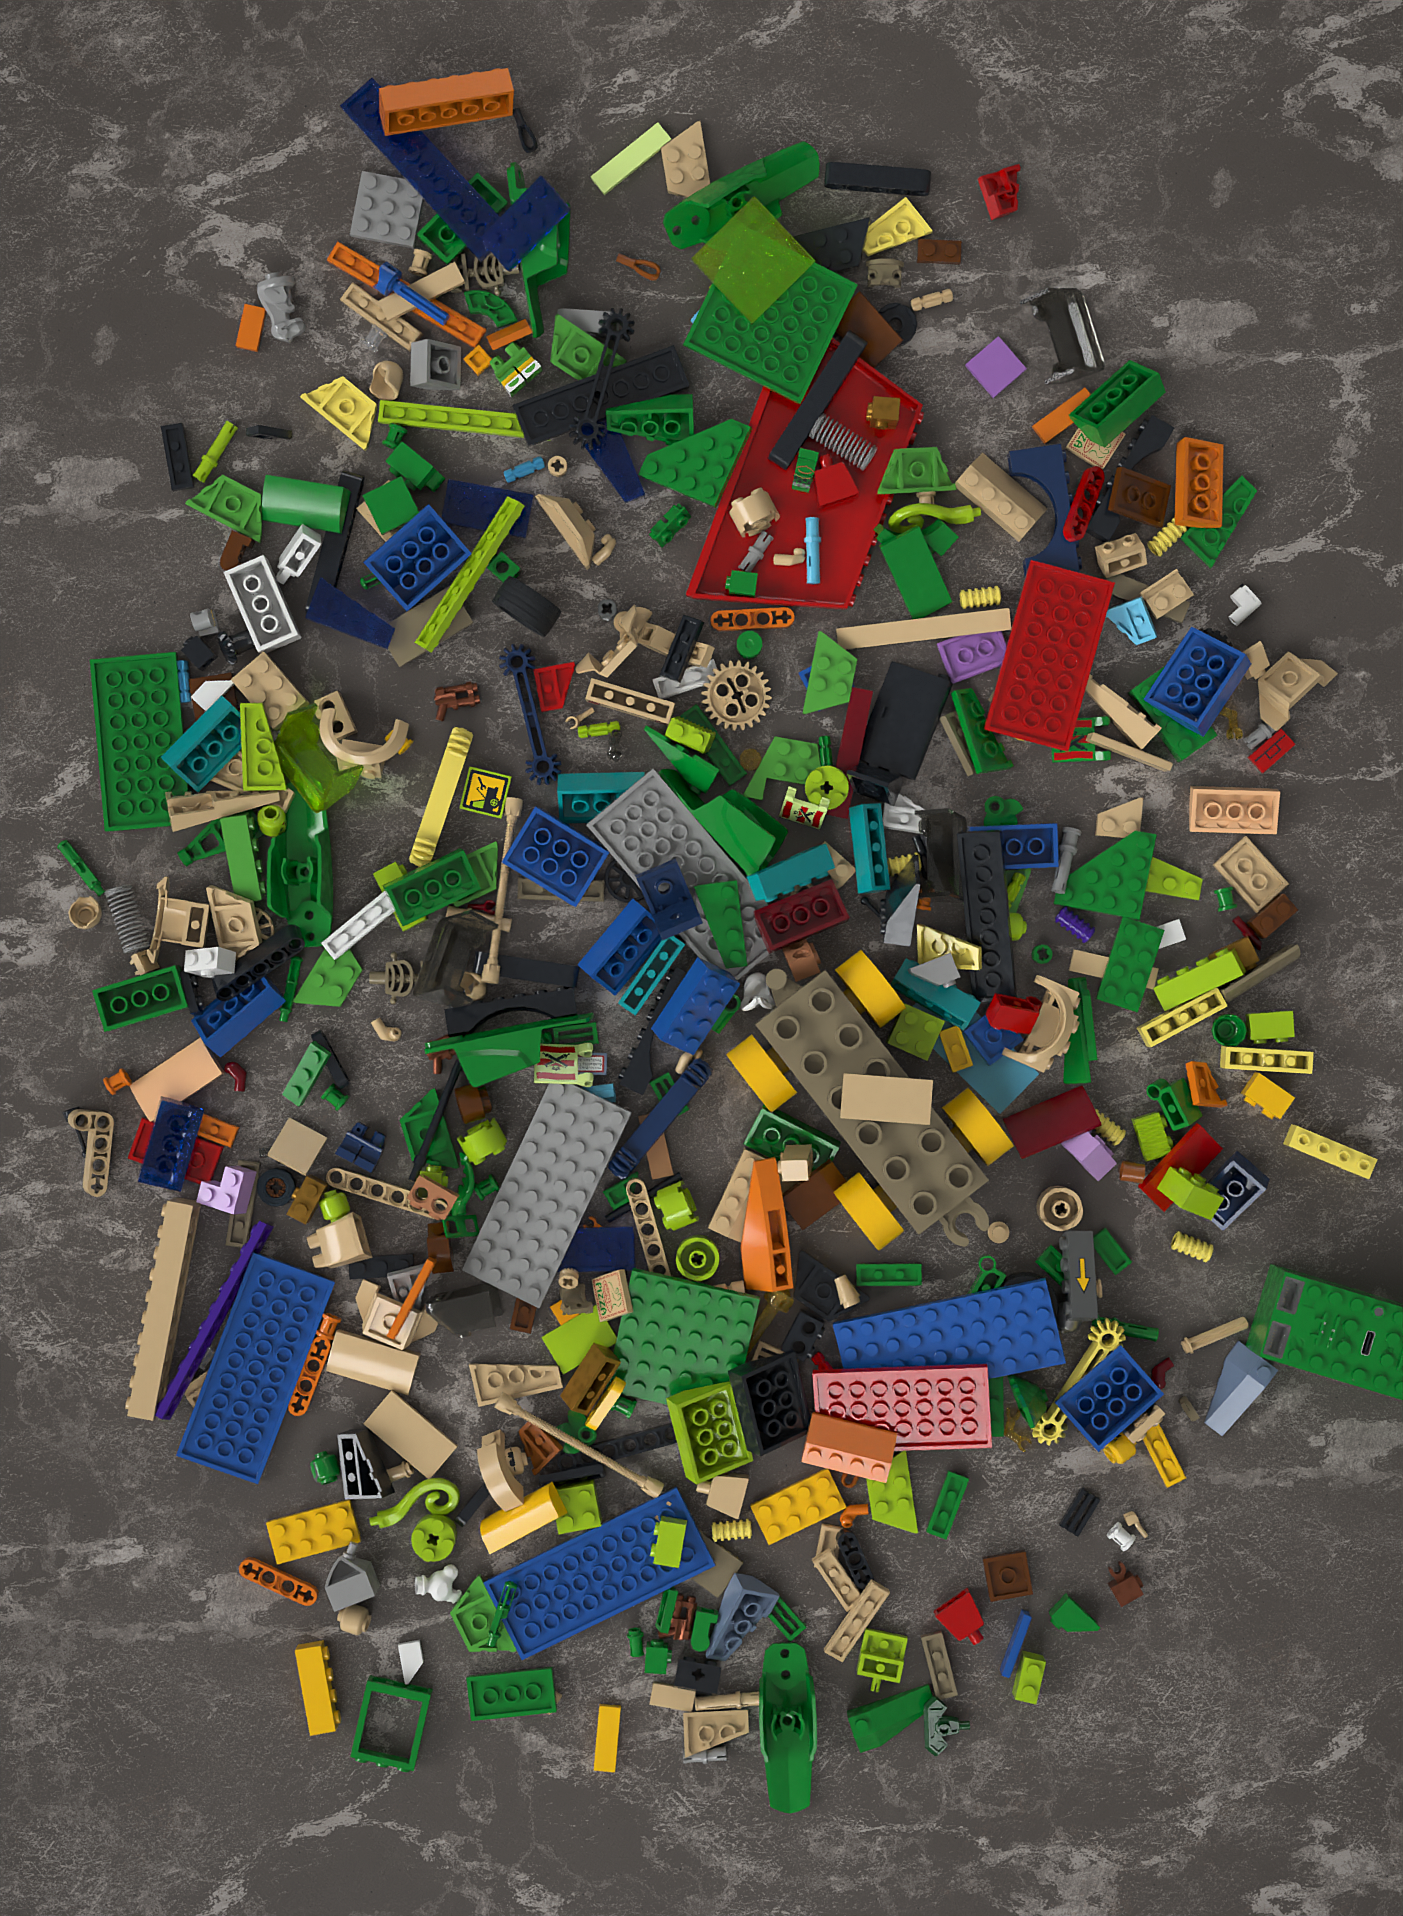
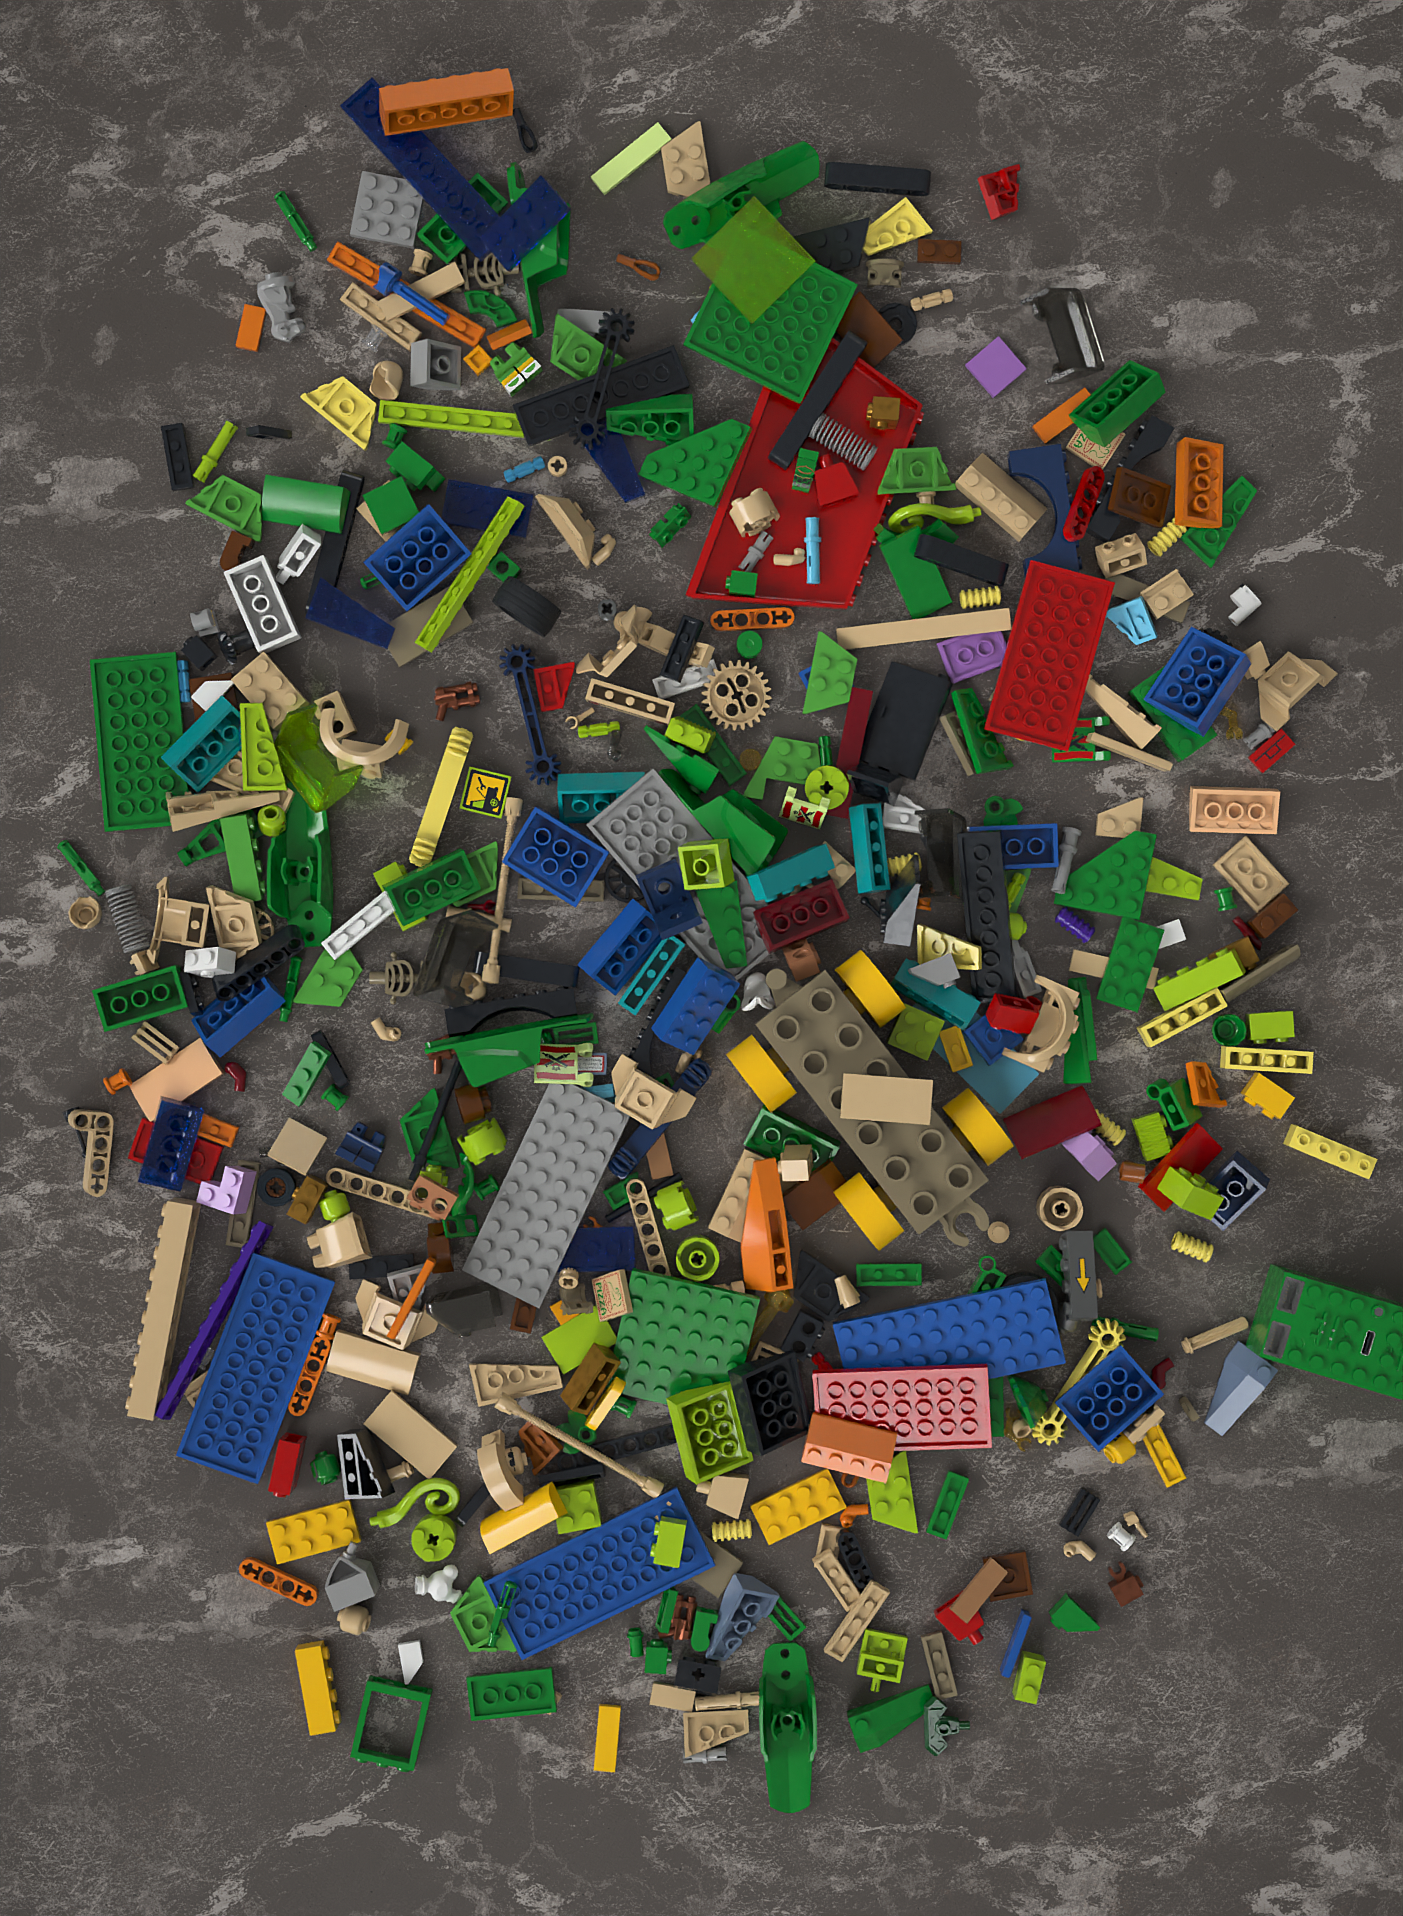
black piece [912,835,937,880] -> none
green bush [1031,945,1052,964] -> none
none -> tan tile [131,1021,180,1065]
none -> red brick [268,1432,307,1497]
none -> green piece [274,191,317,252]
none -> tan piece [611,1054,697,1129]
none -> lime brick [678,838,735,890]
none -> black beam [914,534,1009,587]
none -> medium nougat tile [949,1558,1008,1623]
none -> light grey hinge [1012,940,1042,999]
none -> tan hinge [1012,1419,1031,1438]
none -> tan arm [1064,1540,1096,1561]

